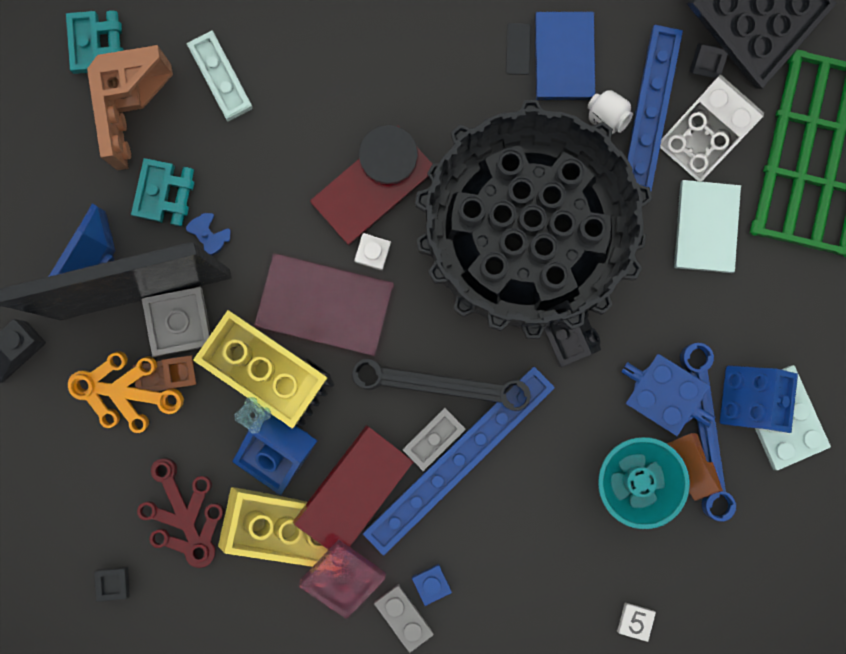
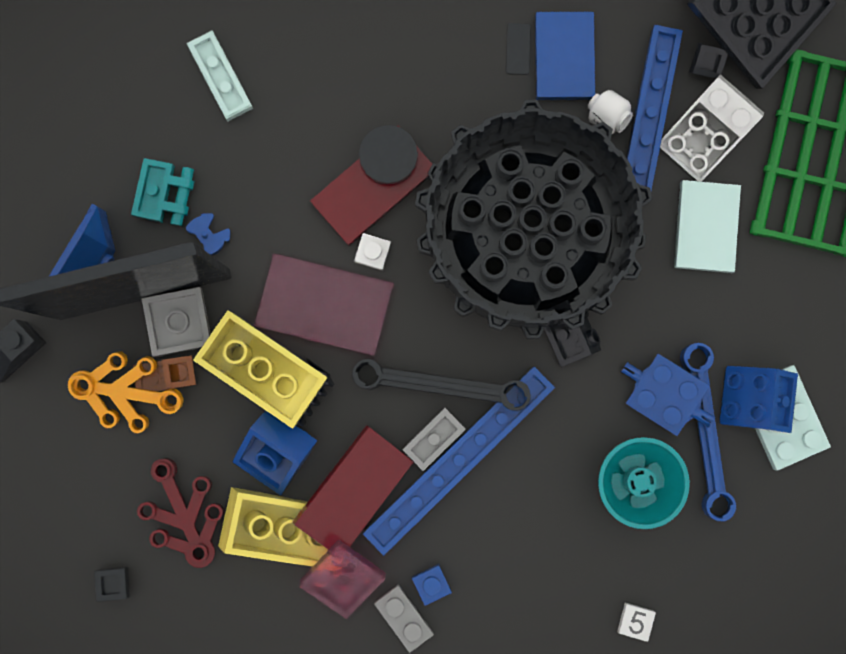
teal plate [66,11,124,74] -> none
nougat bracket [87,45,173,170] -> none
clear light blue plate [234,397,271,434] -> none
dark orange slope [667,433,723,501] -> none

